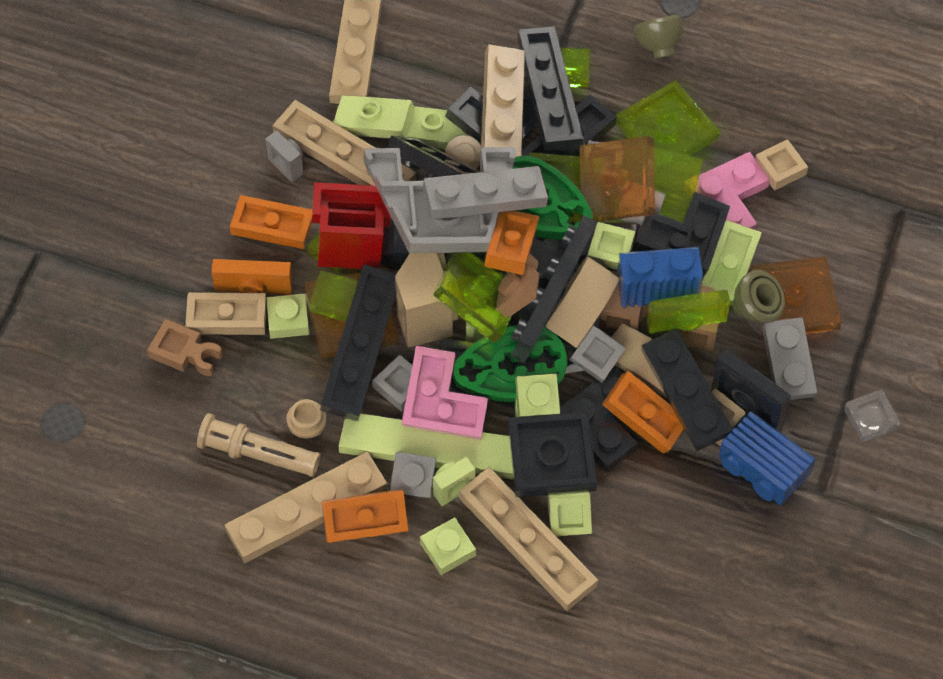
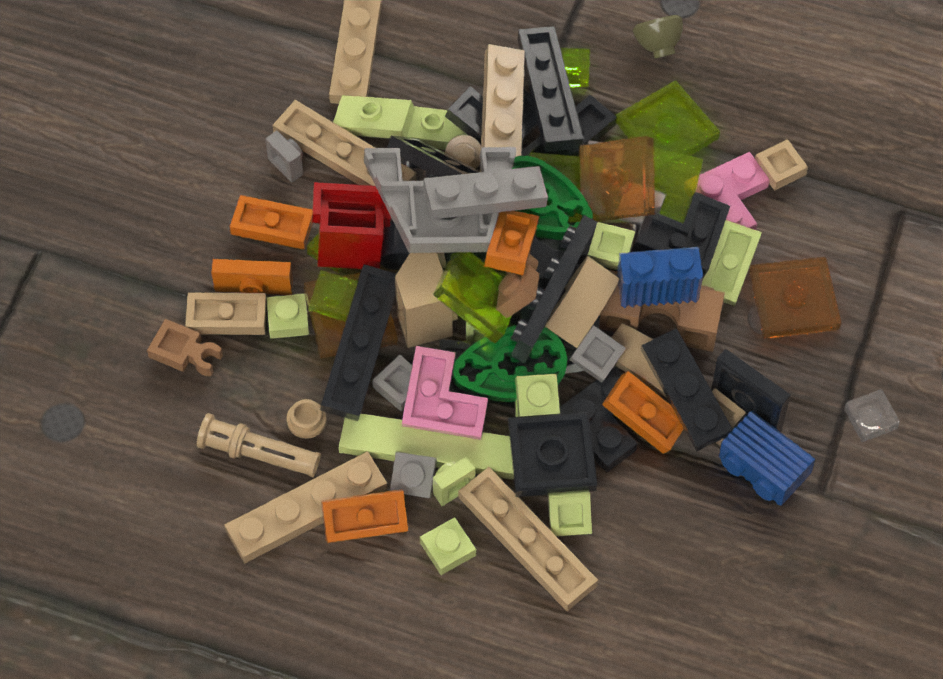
clear neon green plate [647,290,730,333] -> none
olive brick [732,270,785,324] -> none
light grey plate [762,317,817,400] -> none

